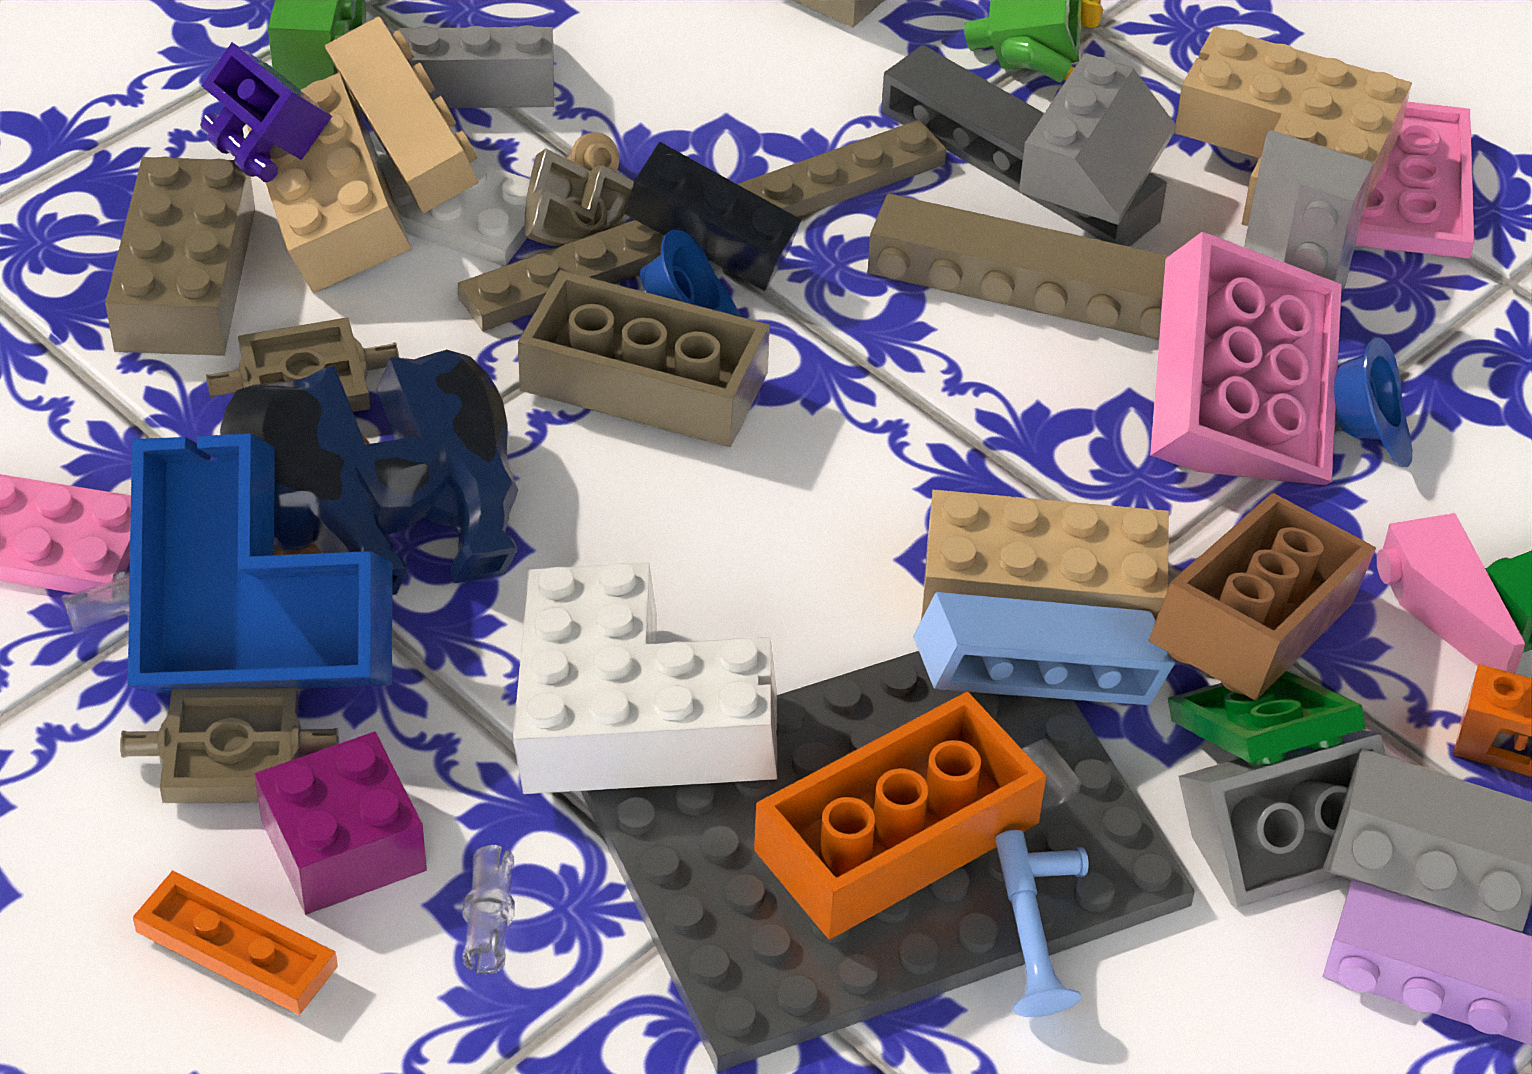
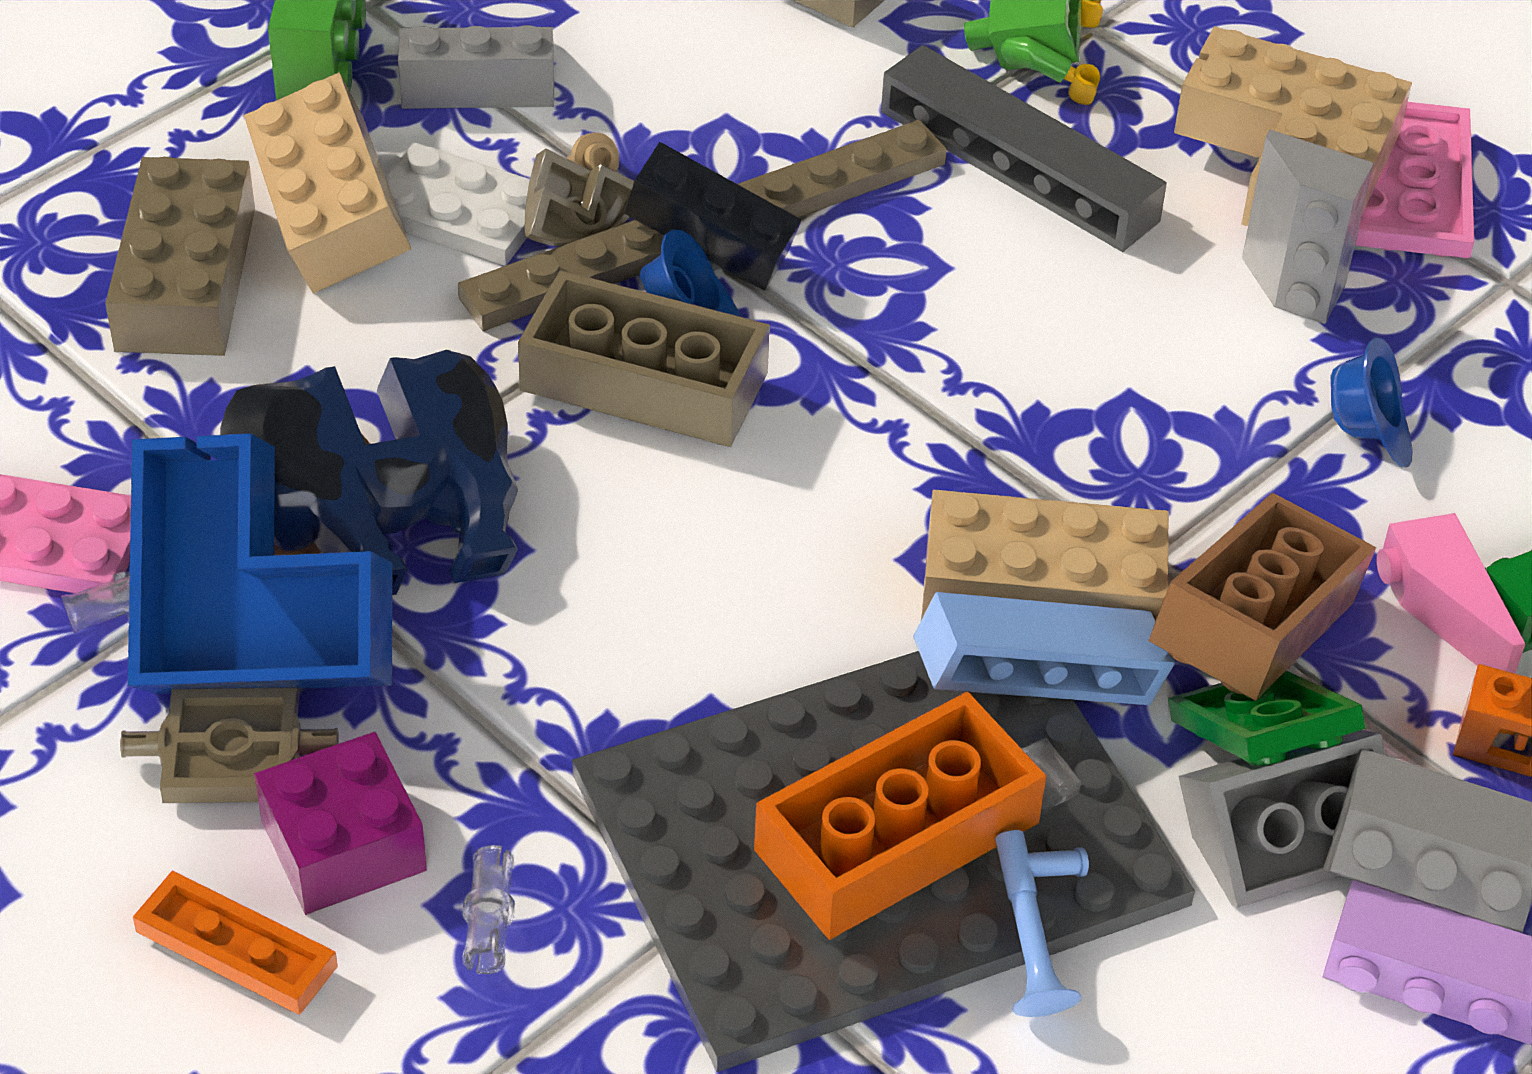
dark purple brick [200,42,333,182] -> none
dark tan plate [206,317,399,412] -> none
tan brick [325,16,479,214] -> none
white piece [513,562,777,794] -> none
dark tan brick [867,193,1169,340] -> none
light grey slope [1019,53,1176,225] -> none
bright pink slope [1150,231,1342,486] -> none

